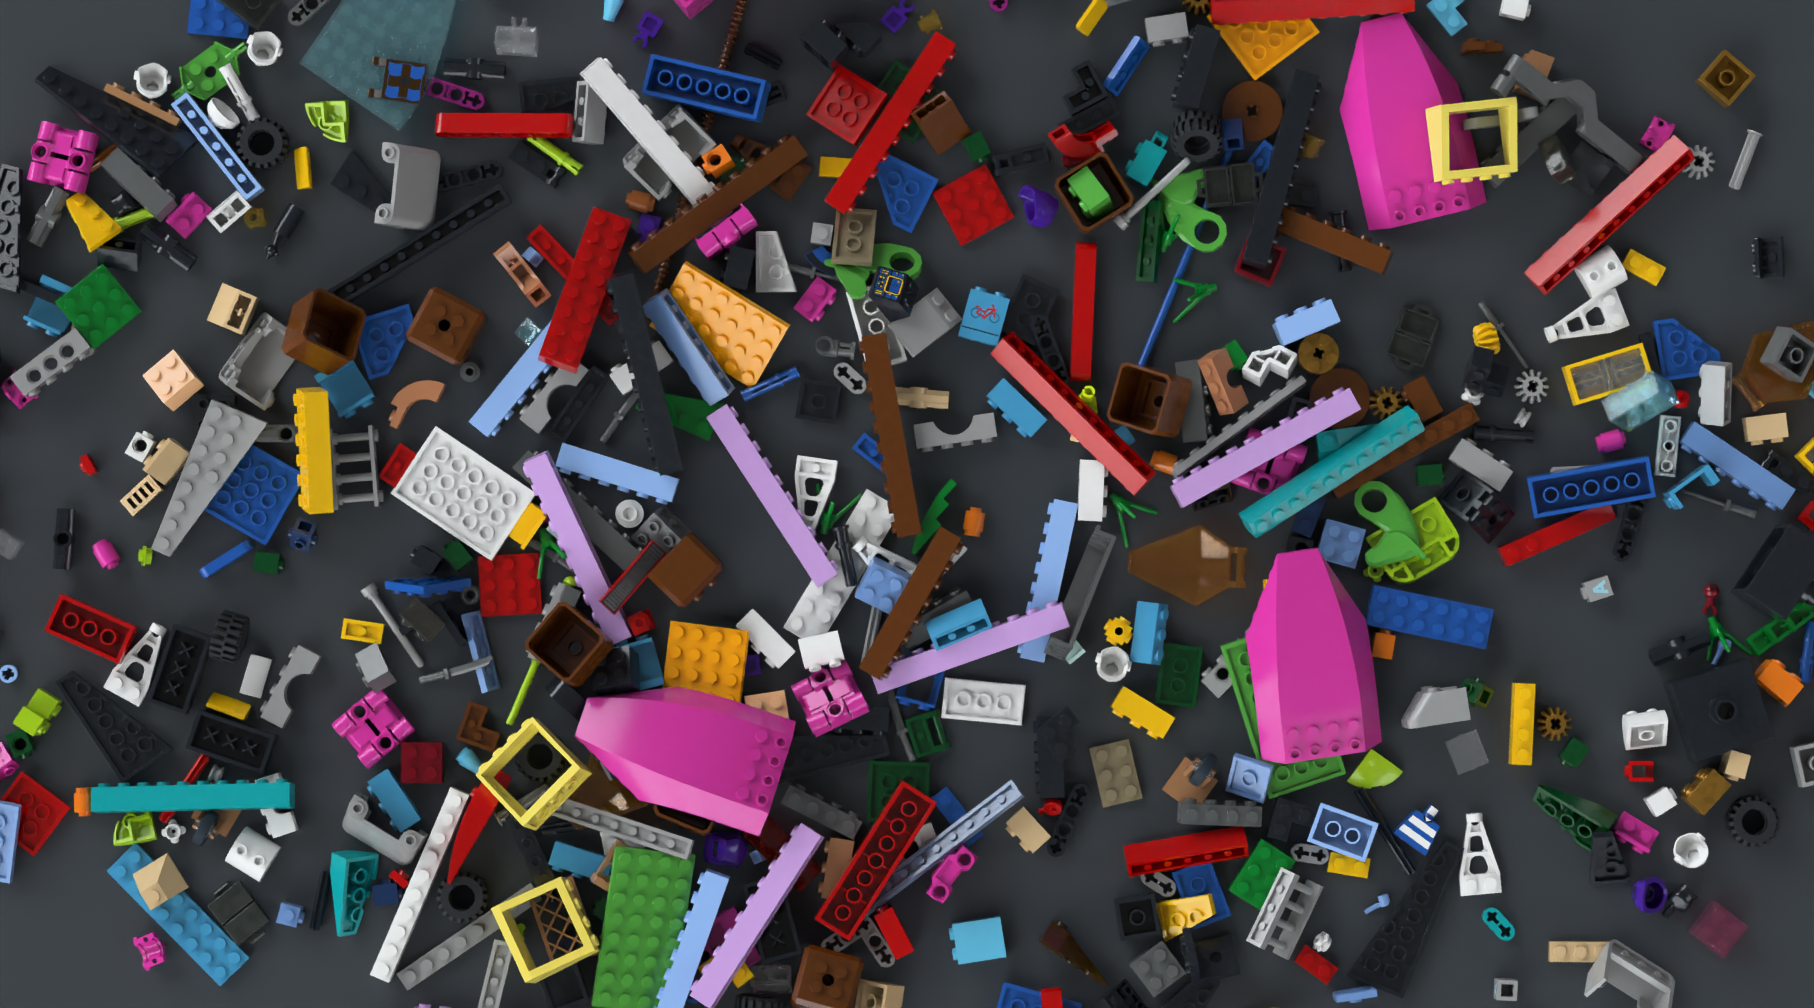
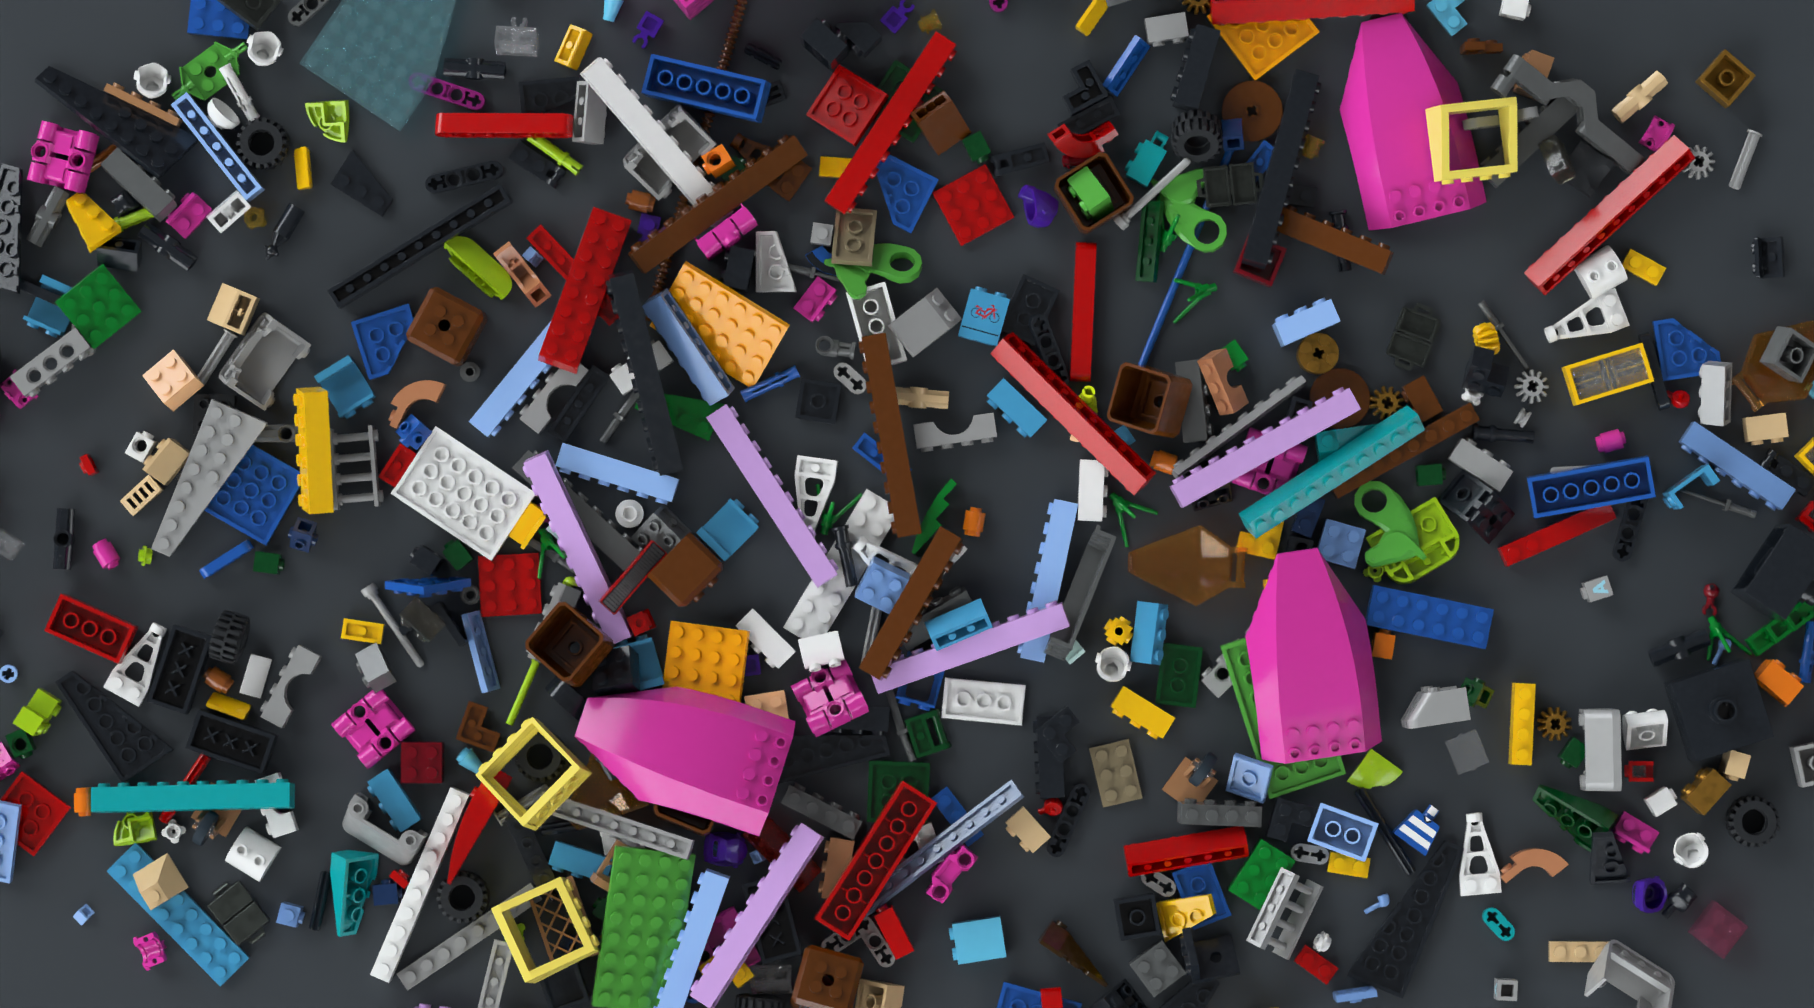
light grey bush [208,764,225,784] -> none
reddish brown plate [281,288,366,375] -> none
dark brown flag [367,56,427,105] -> none
light grey windscreen [374,142,441,230] -> none
dark grey sword [419,655,494,684] -> none
clear light blue plate [515,317,543,346] -> none
slope [868,266,919,323] -> none
white brick [1242,345,1298,387] -> none
clear light blue brick [1602,371,1679,432] -> none
white tile [1654,415,1681,477] -> none
none -> light blue piece [73,904,95,926]
none -> light grey axle [198,328,238,385]
none -> dark orange brick [203,666,235,694]
none -> blue brick [395,414,432,450]
none -> lime brick [444,236,512,300]
none -> yellow slope [554,24,593,70]
none -> dark azure panel [696,498,759,561]
none -> yellow plate [1235,521,1284,560]
none -> nougat arch [1500,848,1569,883]
none -> light grey windscreen [1578,708,1622,791]
none -> tan piece [1611,70,1668,123]

